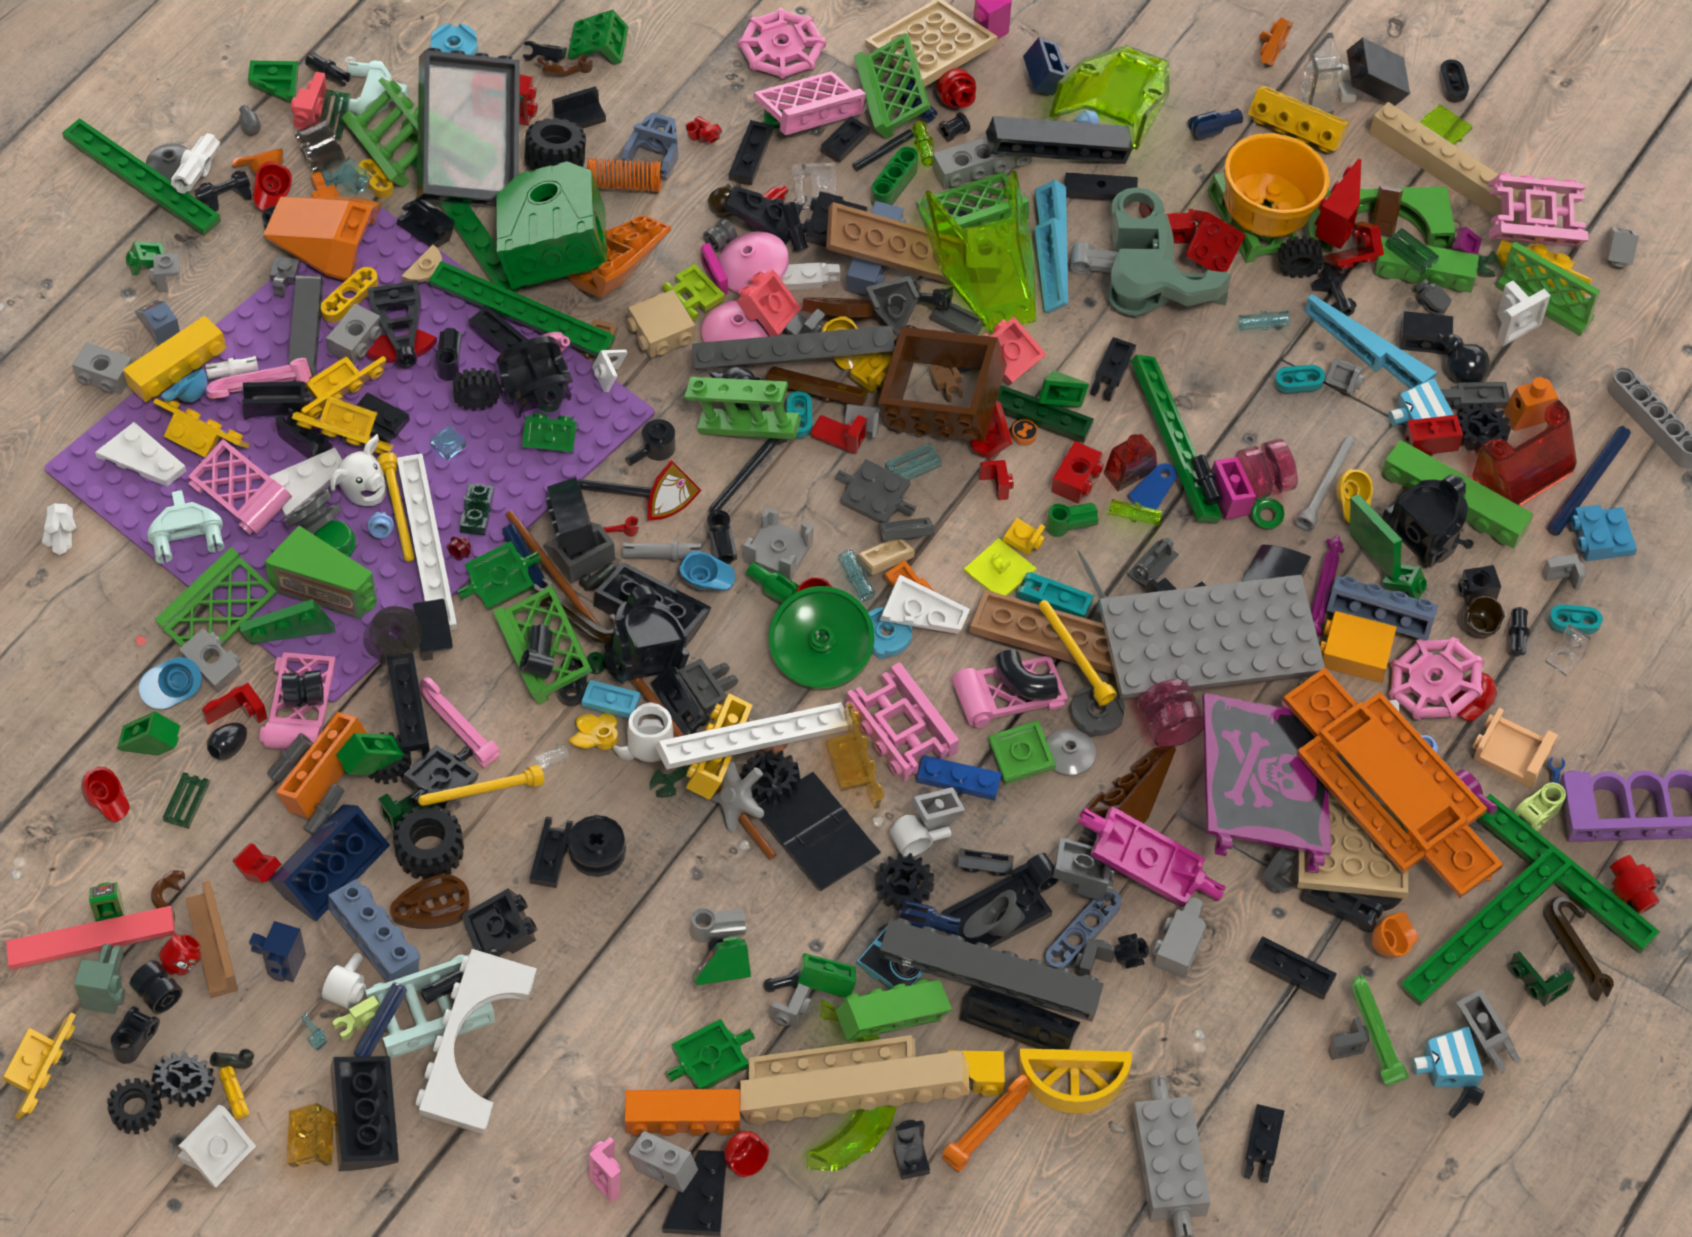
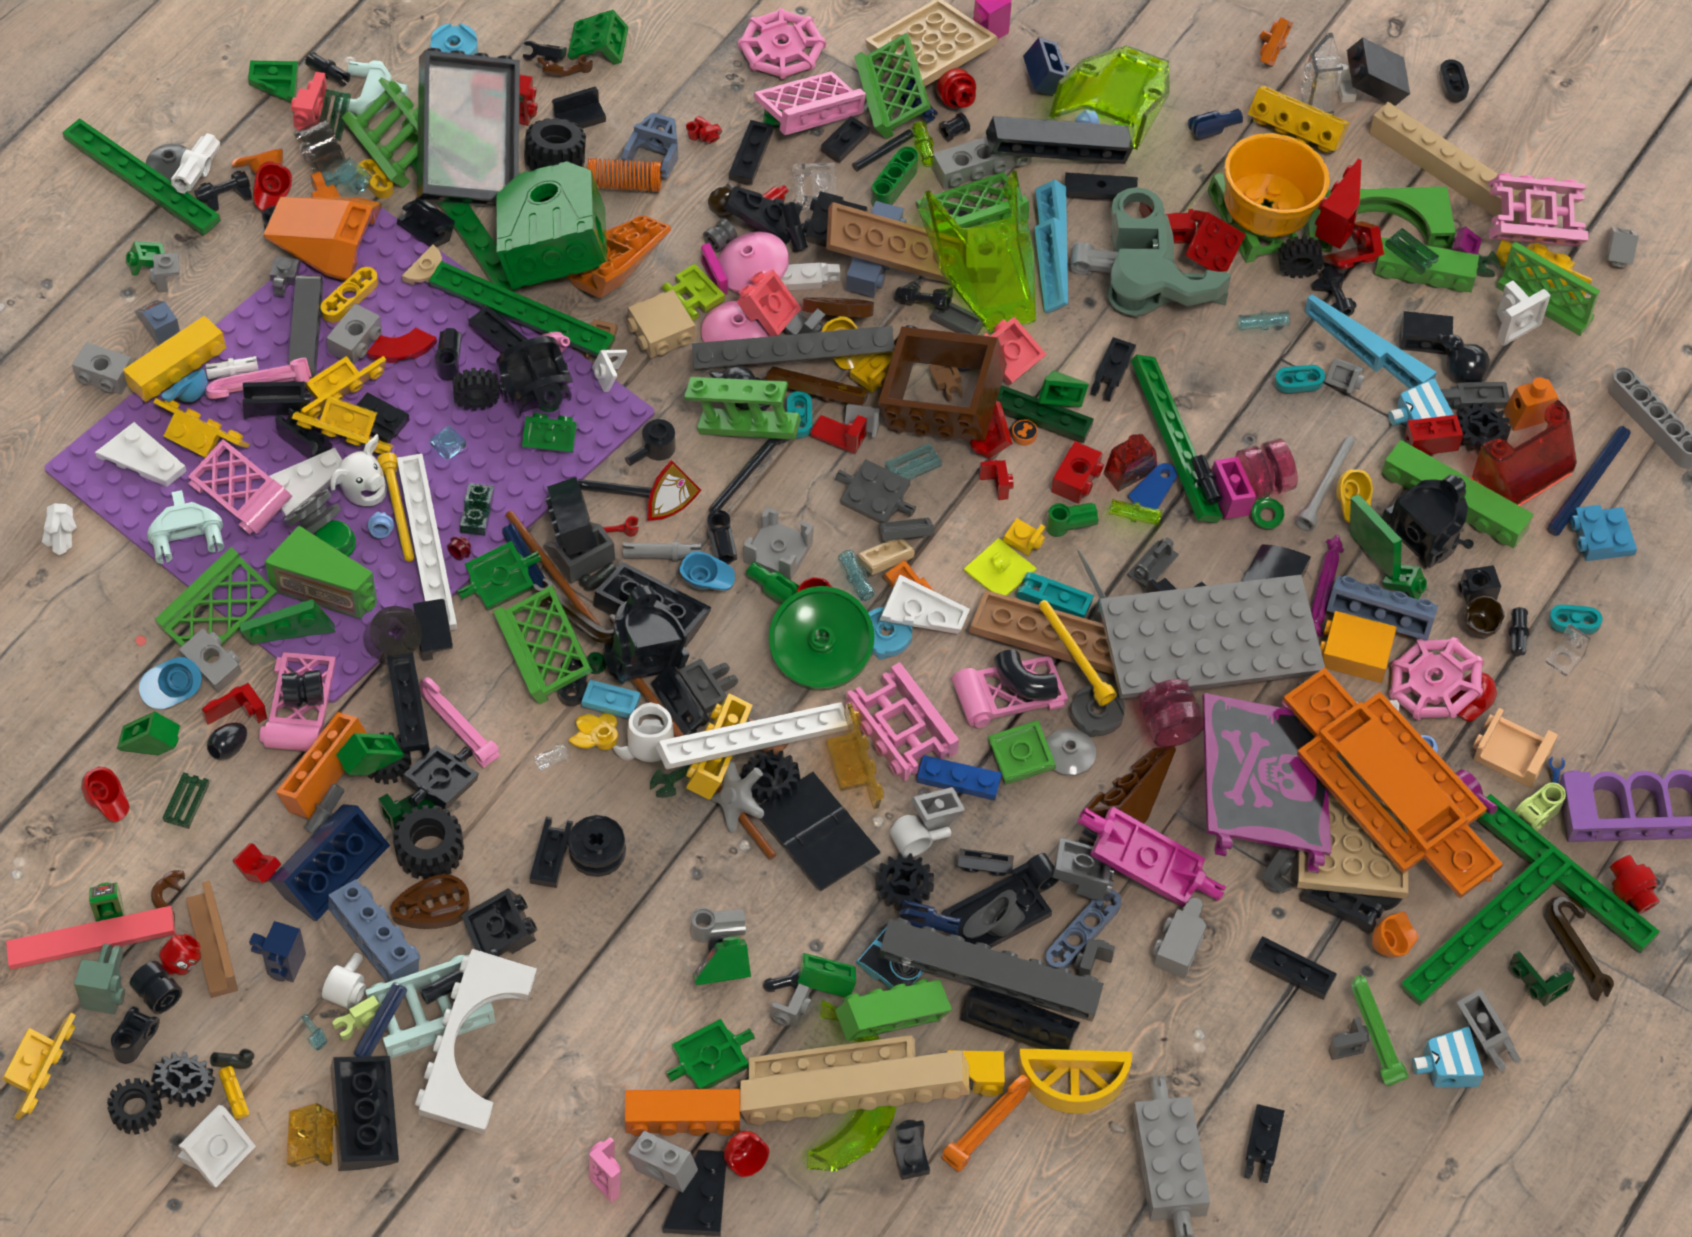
dark grey cylinder [239,105,261,135] -> none
dark grey axle [267,733,313,782] -> none
black plate [368,280,422,368] -> none
yellow piece [418,765,544,806] -> none
black piece [520,624,554,679] -> none
dark grey slope [865,276,920,336] -> none
black gear [1114,933,1149,969] -> none
reddish brown tile [1372,185,1403,238] -> none
dark grey arm [1416,279,1452,315] -> none
clear neon green piece [1420,104,1473,145] -> none
black hand [1449,1086,1485,1118] -> none
light grey bracket [1542,554,1586,589] -> none

